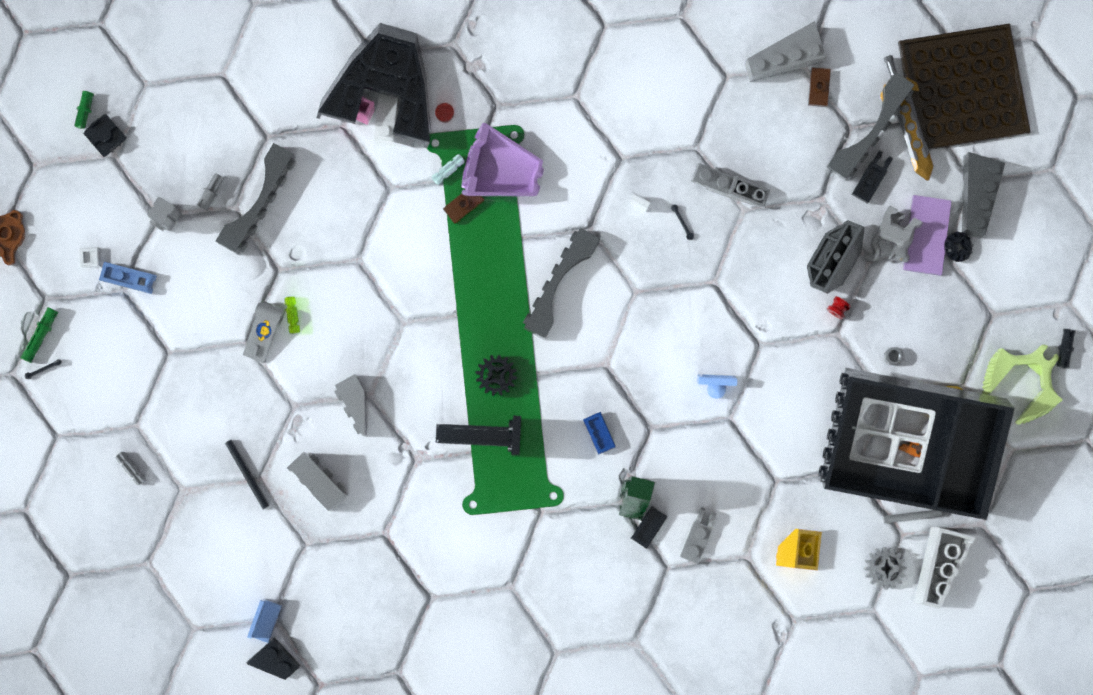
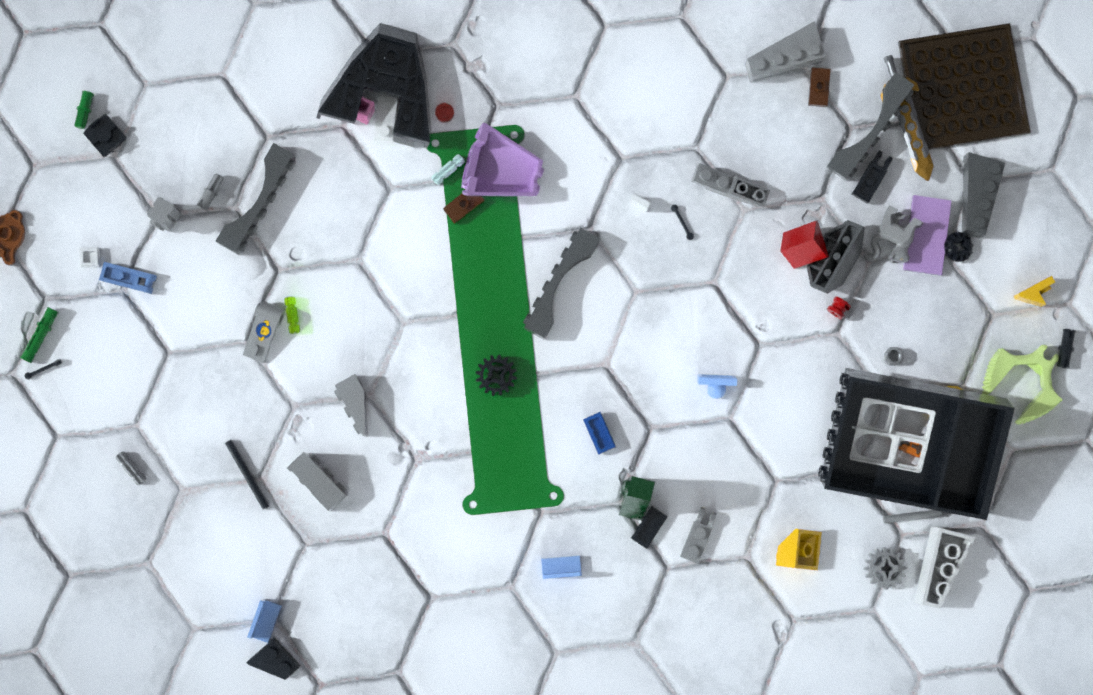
black bracket [435,415,522,457] -> none
none -> light blue panel [541,556,582,579]
none -> red slope [780,220,829,269]
none -> yellow slope [1014,276,1055,307]

